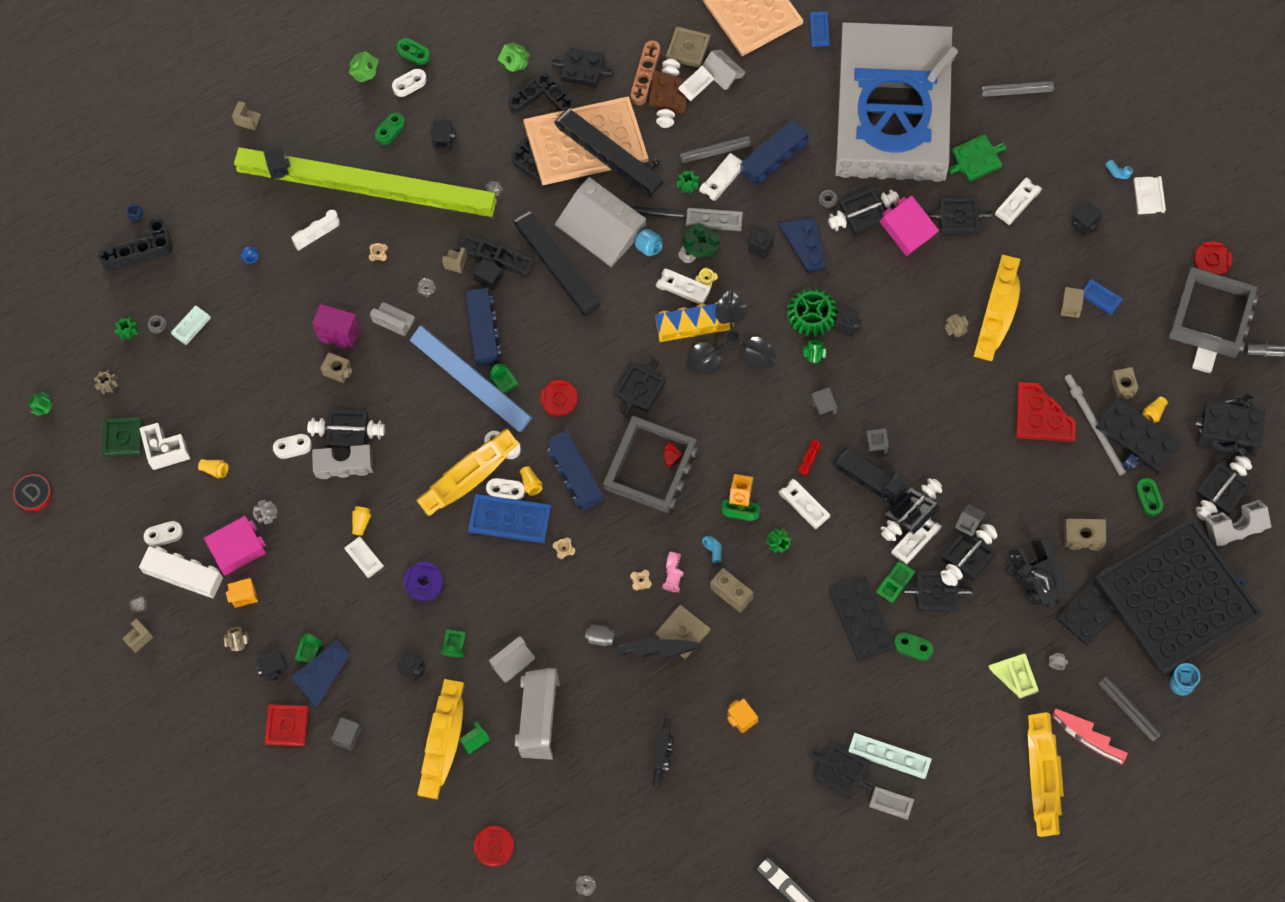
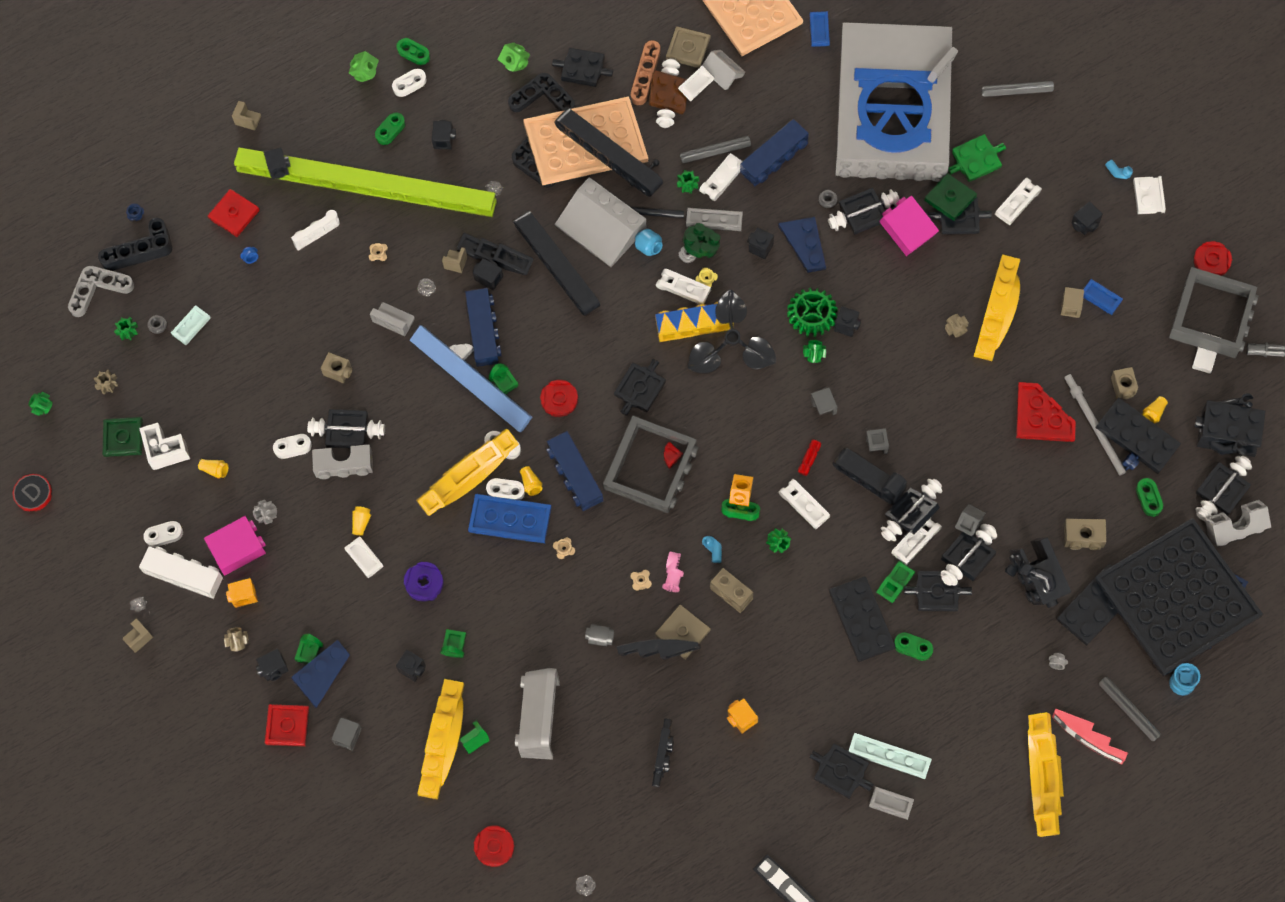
magenta brick [312,304,361,349] -> none
light grey panel [489,636,535,683] -> none
yellowish green wing [989,653,1039,698] -> none
none -> light grey beam [68,266,134,317]
none -> red plate [208,189,260,237]
none -> white tile [449,344,474,360]
none -> dark green plate [924,173,977,221]

